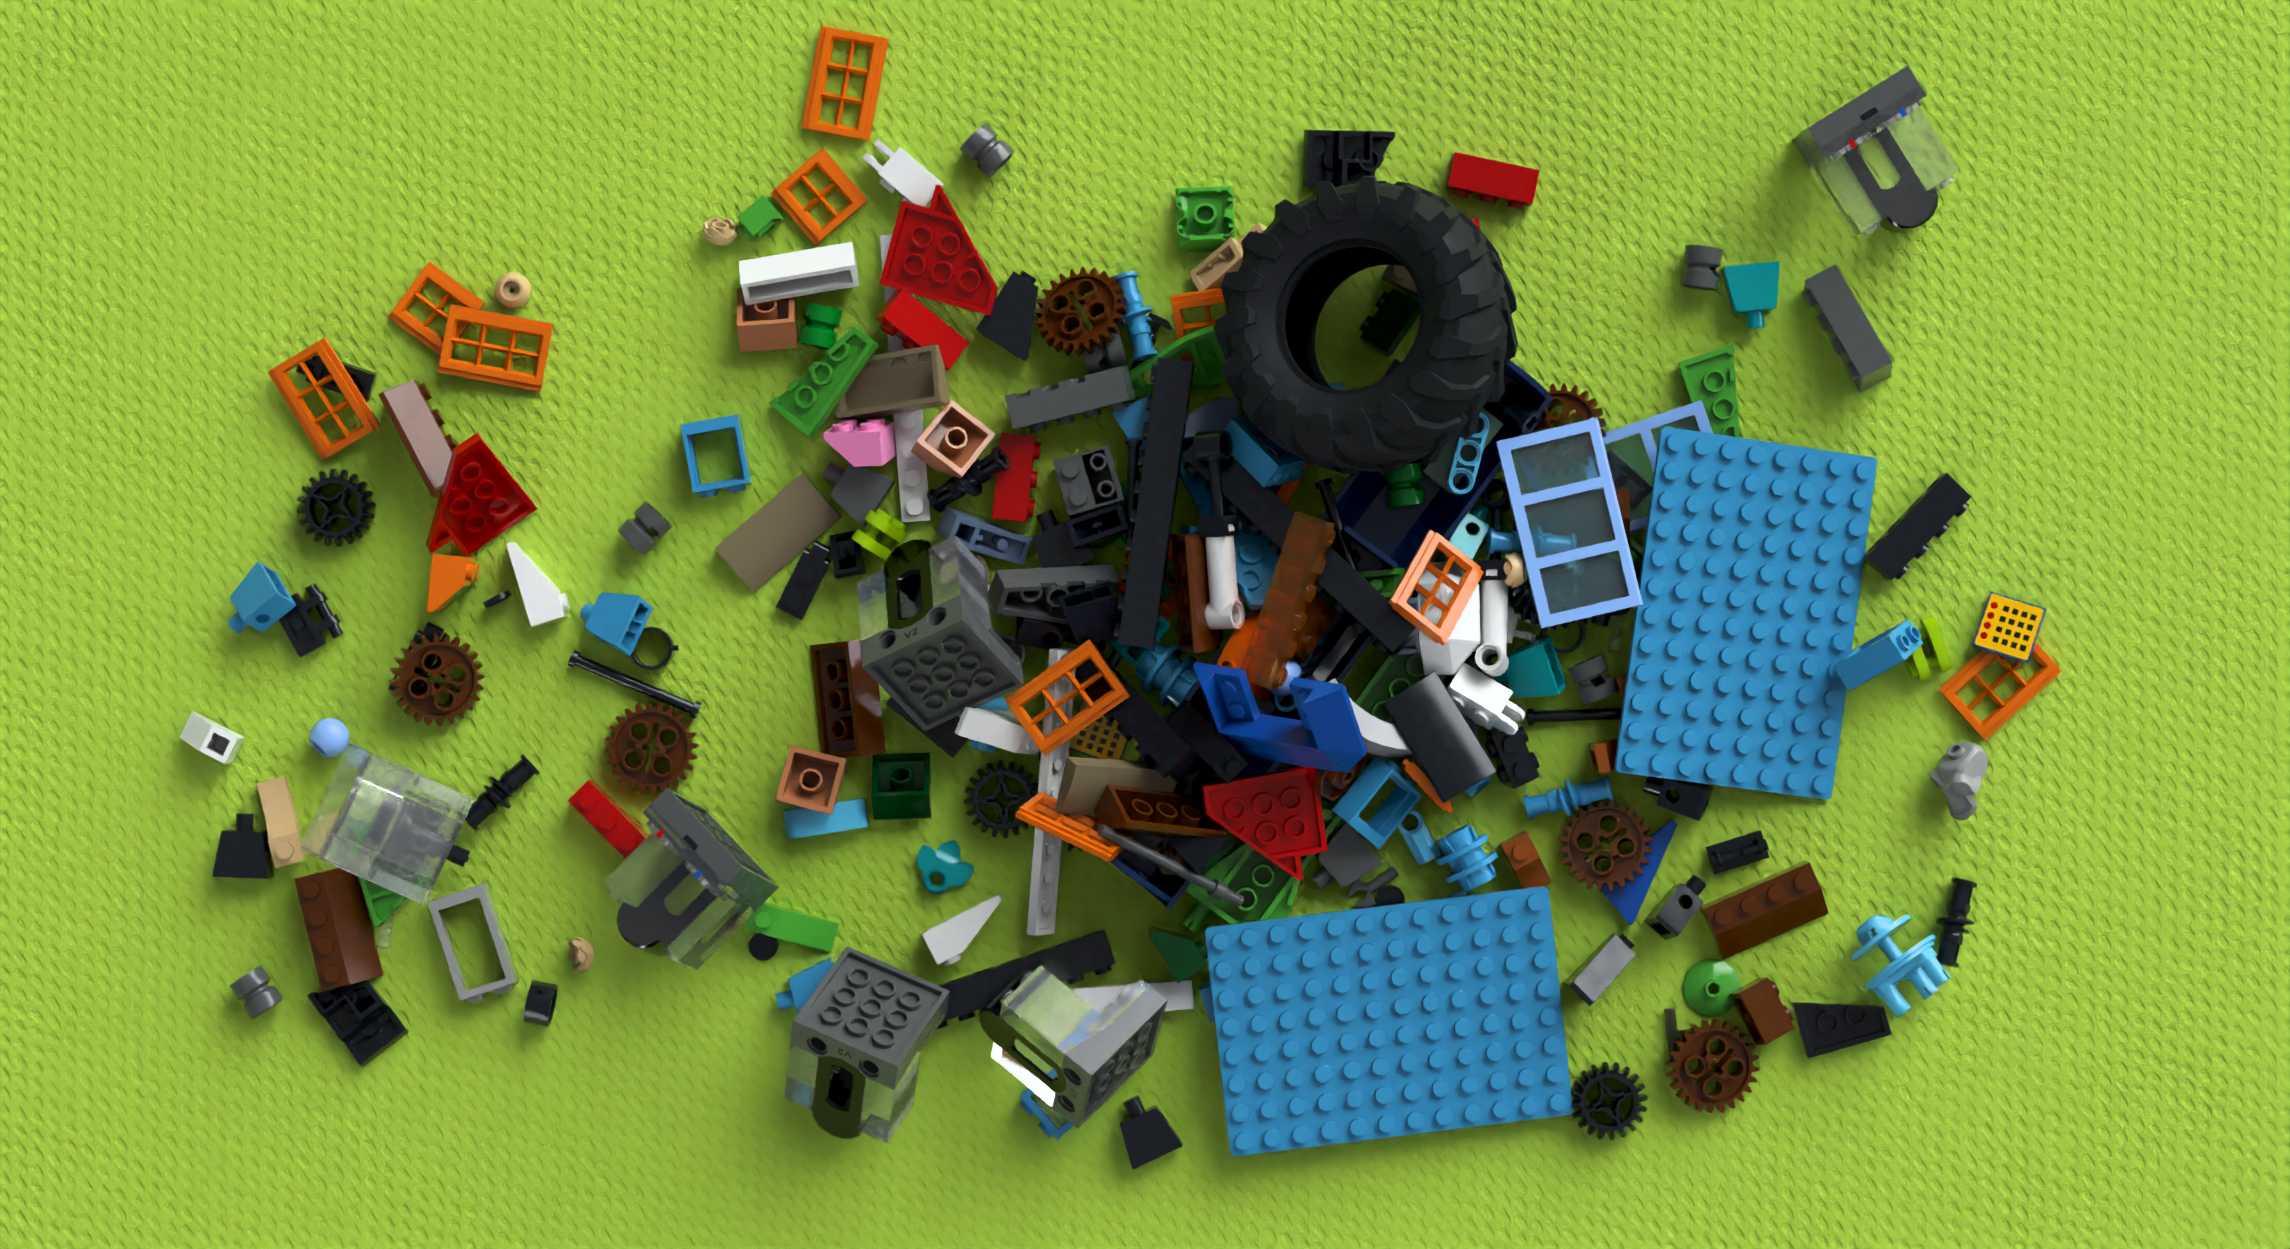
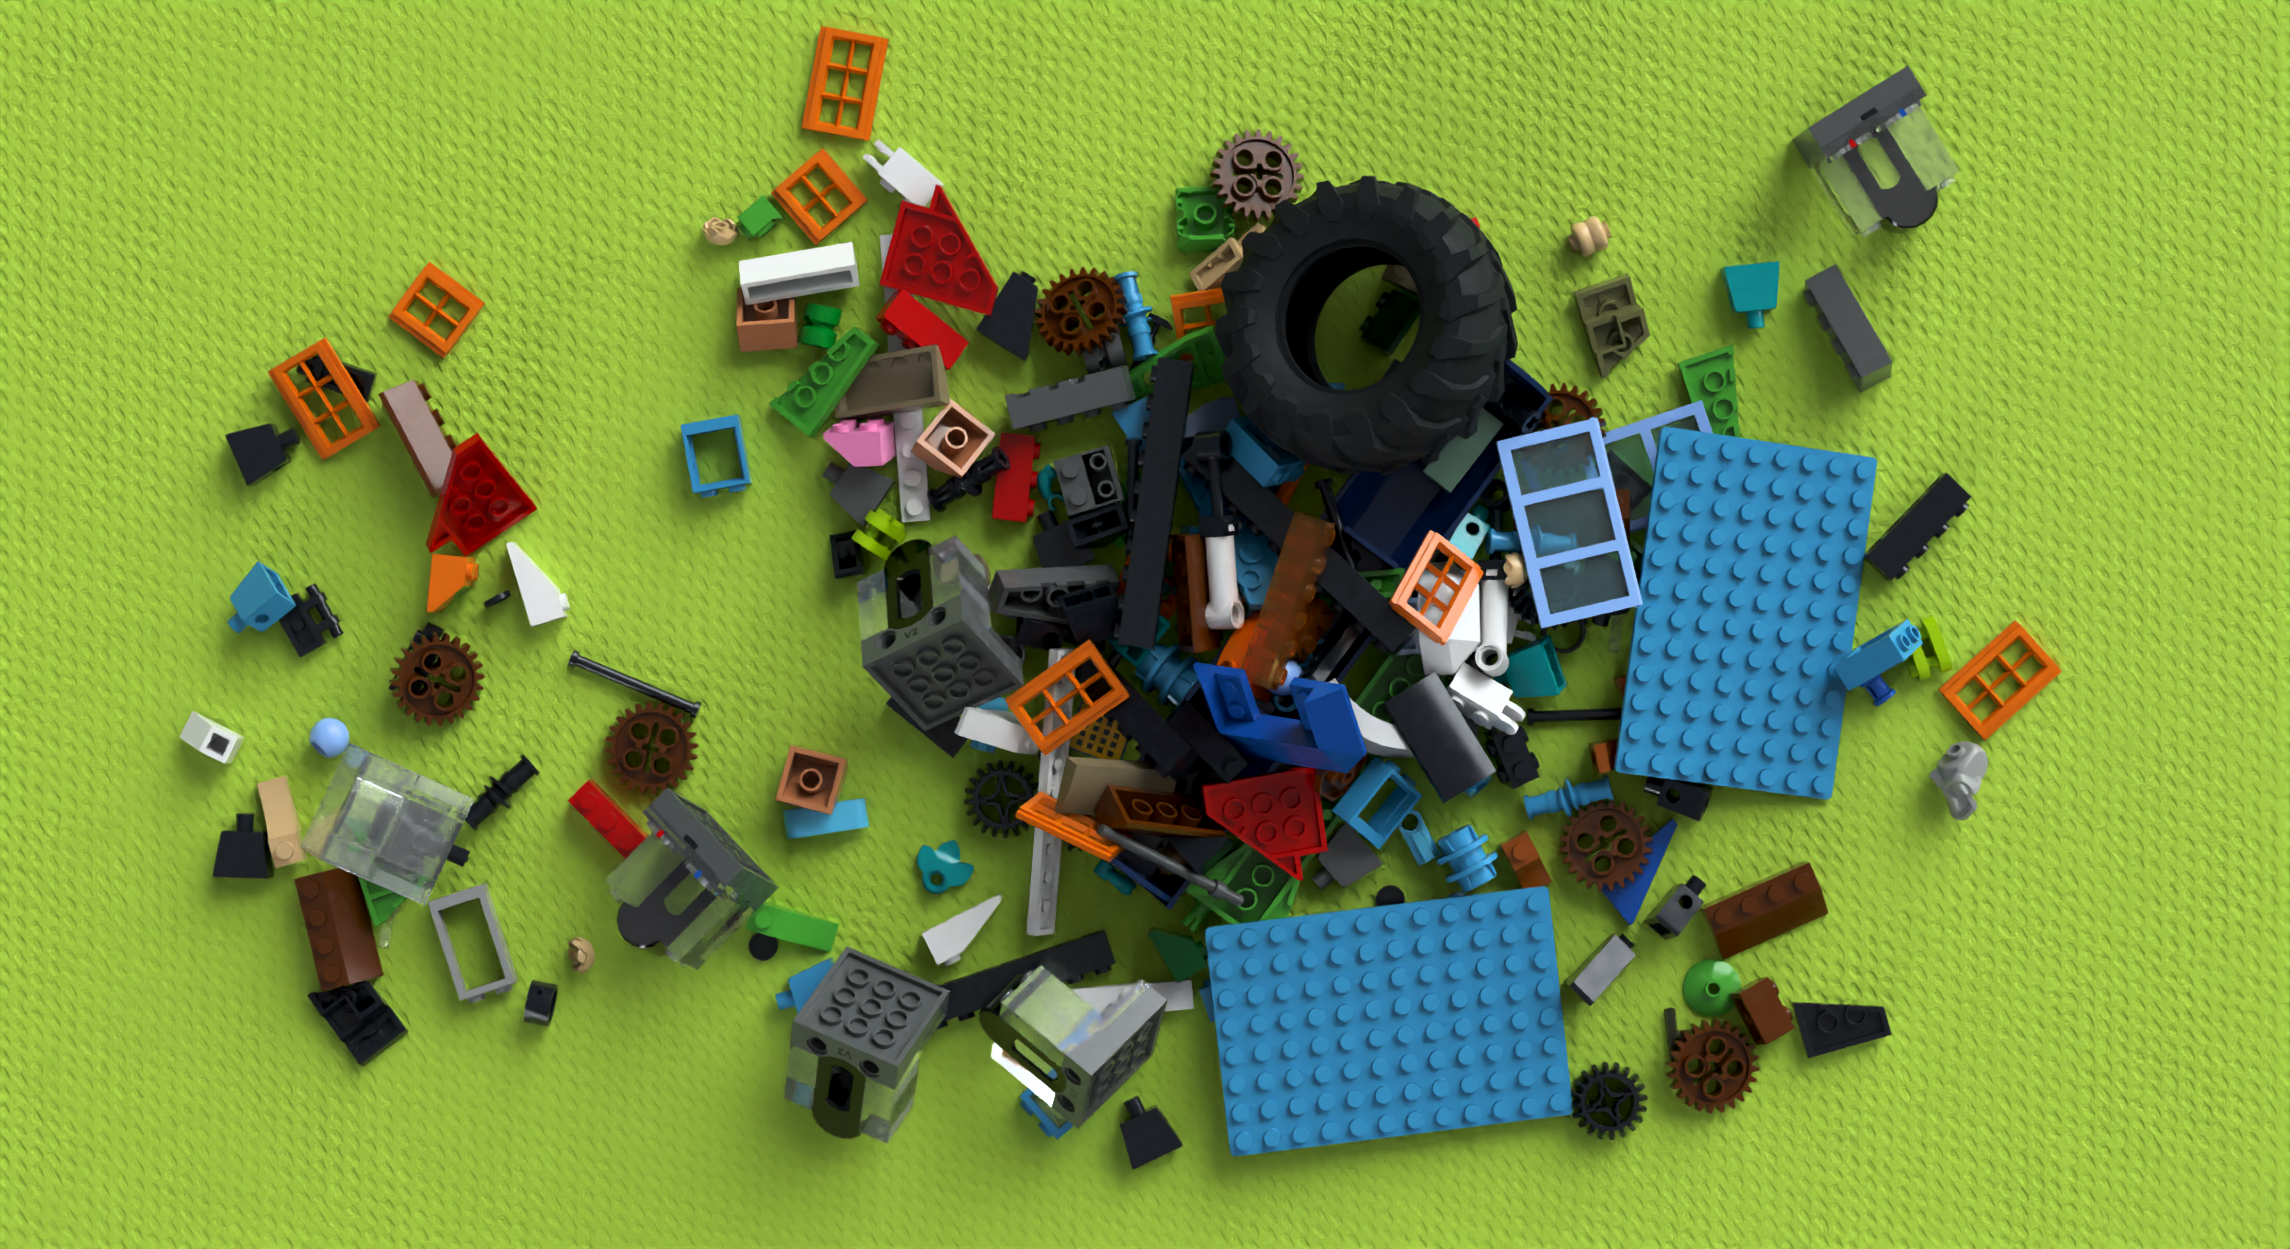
dark grey wheel [230,965,283,1020] -> none
black gear [297,469,376,547] -> none
orange piece [438,304,553,392] -> none
tan plate [495,272,531,308] -> none
dark azure torso [580,592,653,657] -> none
dark grey wheel [618,501,672,556] -> none
black piece [631,627,679,670] -> none
dark tan slope [715,473,841,592] -> none
black hinge [776,540,831,620] -> none
reddish brown slope [810,640,886,758] -> none
dark green slope [871,752,932,820] -> none
sand blue slope [936,506,1033,566] -> none
dark grey wheel [960,123,1014,178] -> none
black slope [1303,130,1395,188] -> none
dark grey bar [1348,867,1398,907] -> none
green wheel [1385,463,1426,508] -> none
orange piece [1398,758,1454,814] -> none
red brick [1446,152,1540,210] -> none
medium azure beam [1446,412,1489,495] -> none
dark grey wheel [1568,654,1618,706] -> none
dark grey wheel [1680,245,1723,290] -> none
black hinge [1706,830,1769,875] -> none
medium azure piece [1851,914,1951,1018] -> none
black piece [1936,878,1977,968] -> none
yellow tile [1972,592,2046,664] -> none
none -> black torso [225,423,301,486]
none -> teal arm [1037,465,1065,511]
none -> teal arm [1094,859,1136,895]
none -> reddish brown gear [1210,129,1304,223]
none -> tan piece [1567,216,1612,257]
none -> olive slope [1573,274,1650,378]
none -> blue bush [1859,674,1896,707]

